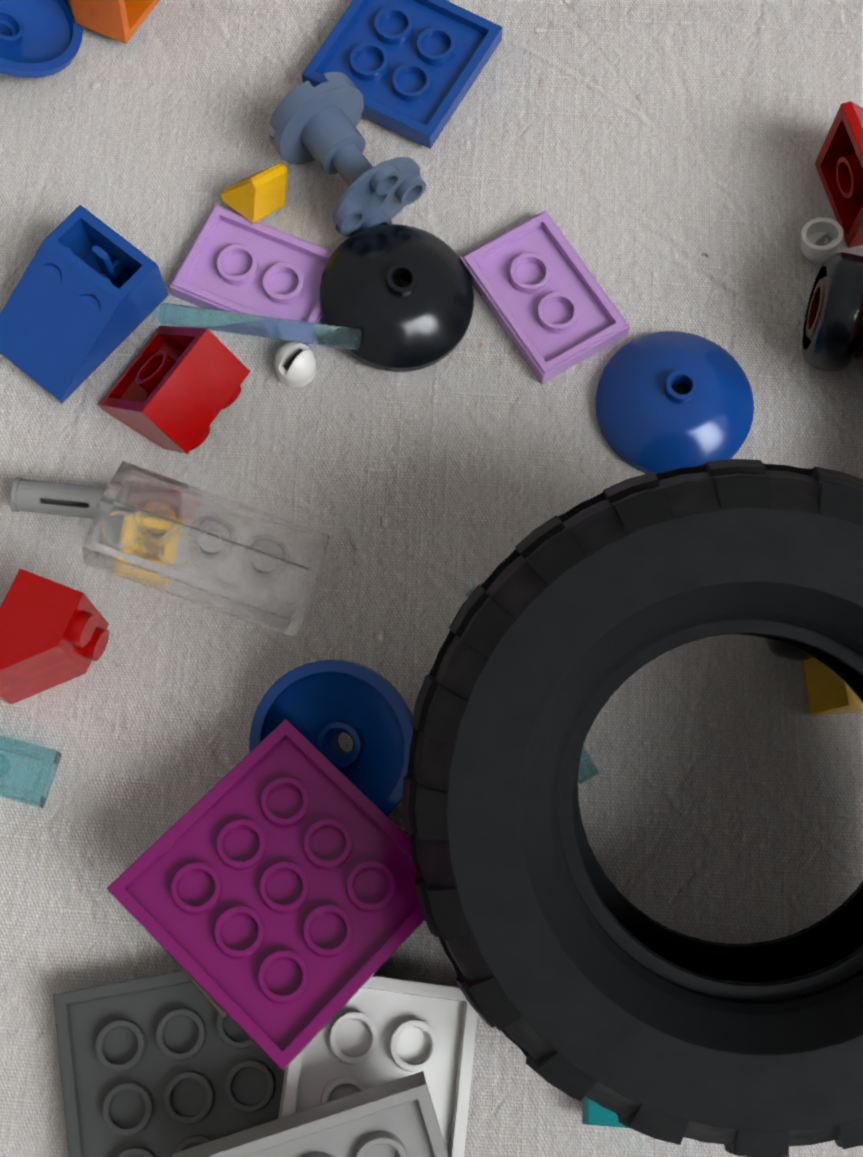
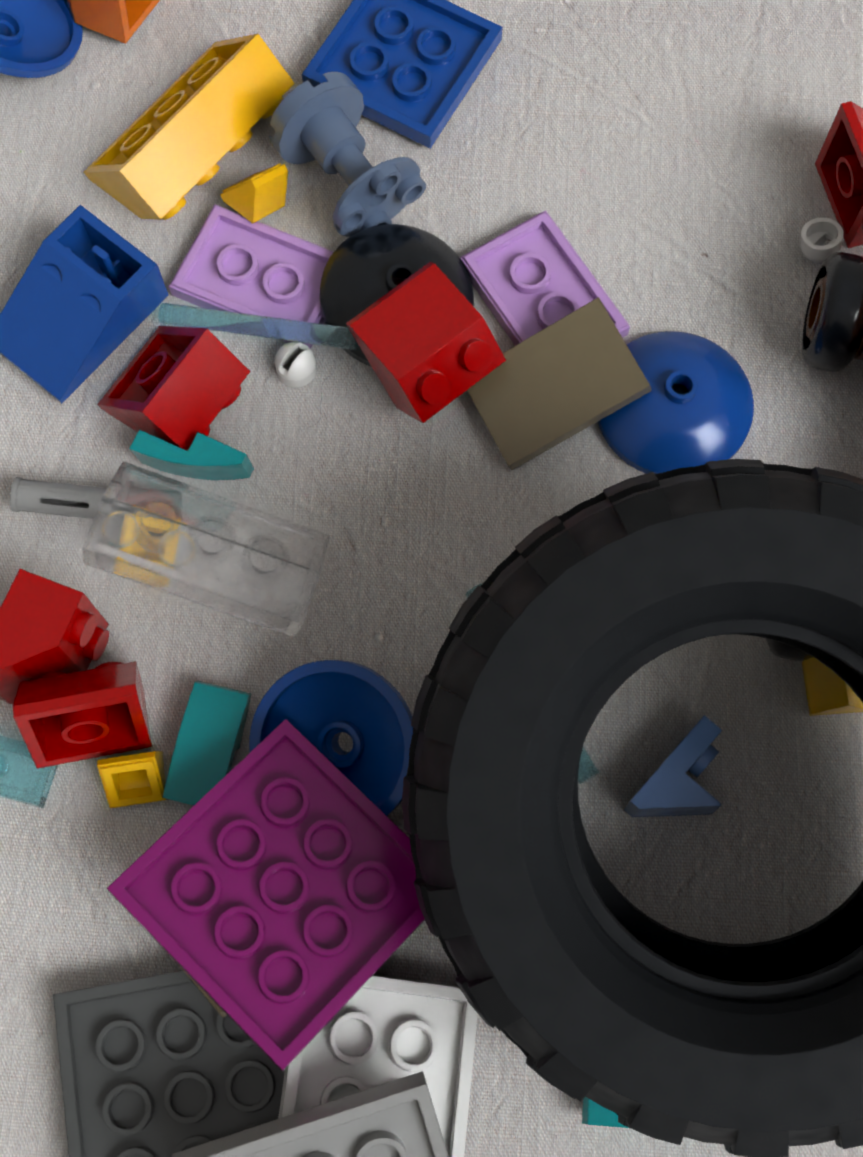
none -> red slope [13,661,152,769]
none -> yellow slope [83,34,295,220]
none -> yellow slope [97,751,167,808]
none -> teal slope [129,430,254,480]
none -> teal slope [162,681,251,806]
none -> red slope [346,262,506,423]
none -> dark tan tile [467,297,652,470]
none -> medium blue slope [624,715,722,817]

